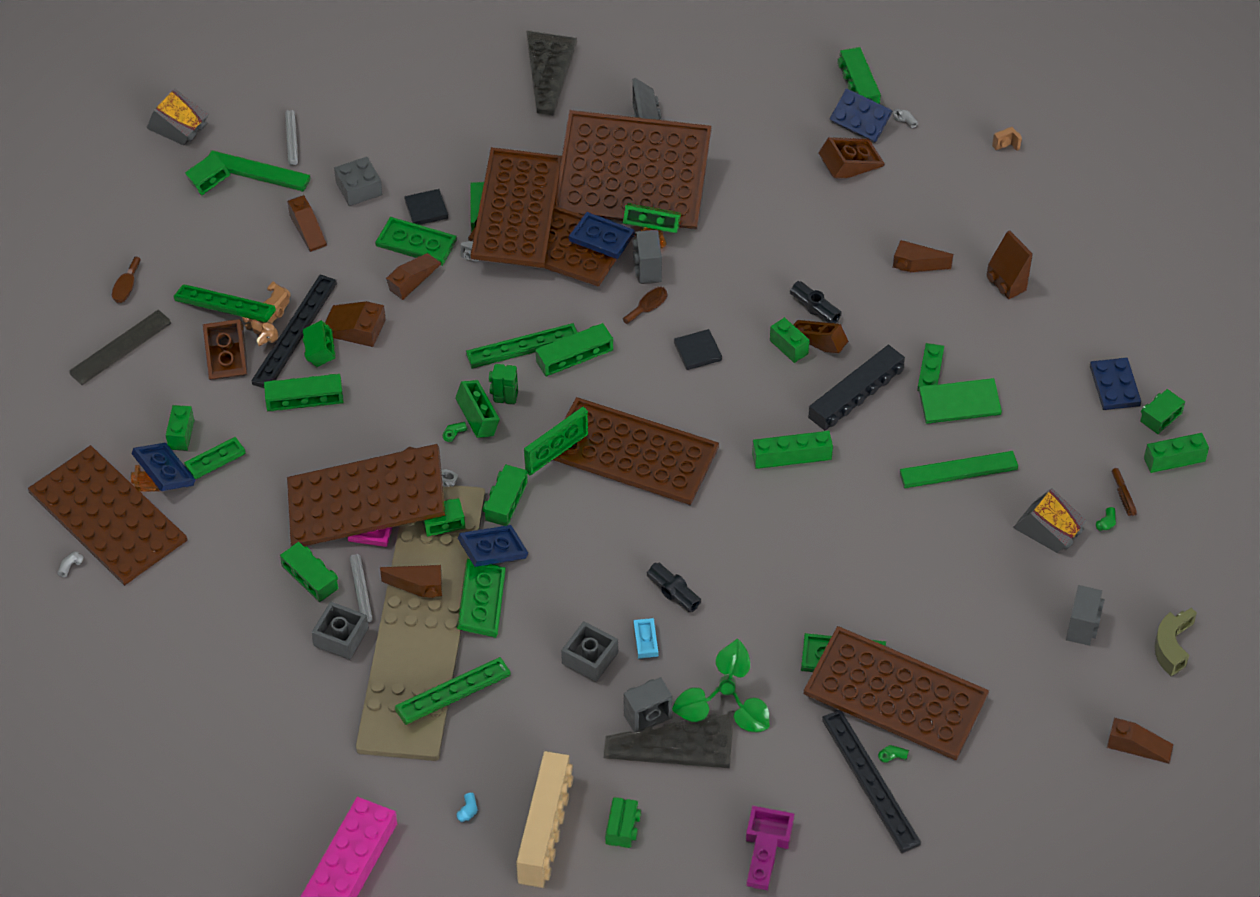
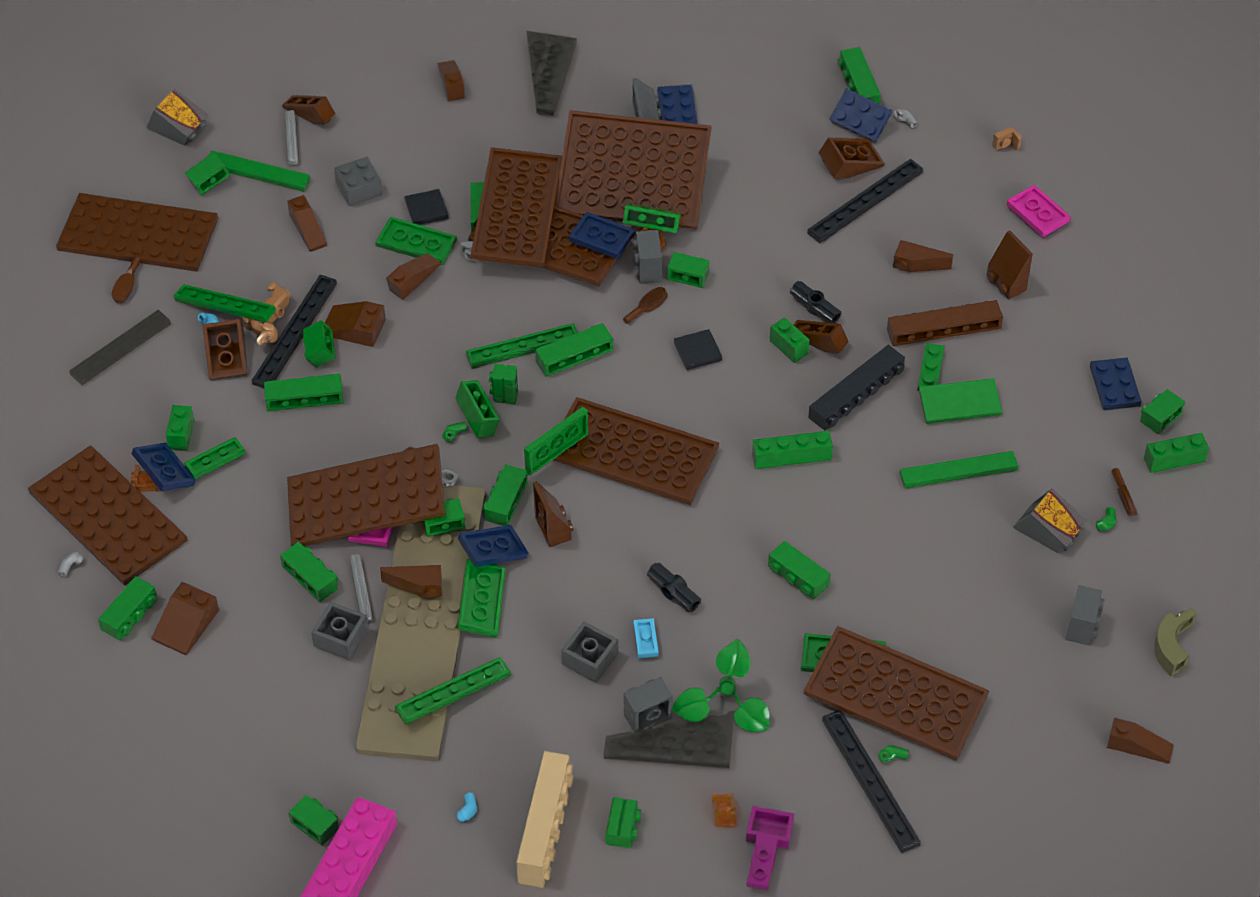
none -> reddish brown plate [56,193,218,272]
none -> green brick [98,576,158,641]
none -> reddish brown slope [152,582,219,655]
none -> medium azure arm [197,313,220,324]
none -> reddish brown slope [282,95,335,125]
none -> green brick [289,795,339,846]
none -> reddish brown slope [438,60,465,101]
none -> reddish brown slope [533,481,573,547]
none -> dark blue plate [657,84,697,124]
none -> green brick [667,252,709,288]
none -> clear orange bracket [712,793,736,827]
none -> green brick [768,540,830,599]
none -> black tile [807,158,923,244]
none -> reddish brown brick [887,300,1003,346]
none -> dark pink plate [1007,185,1071,237]

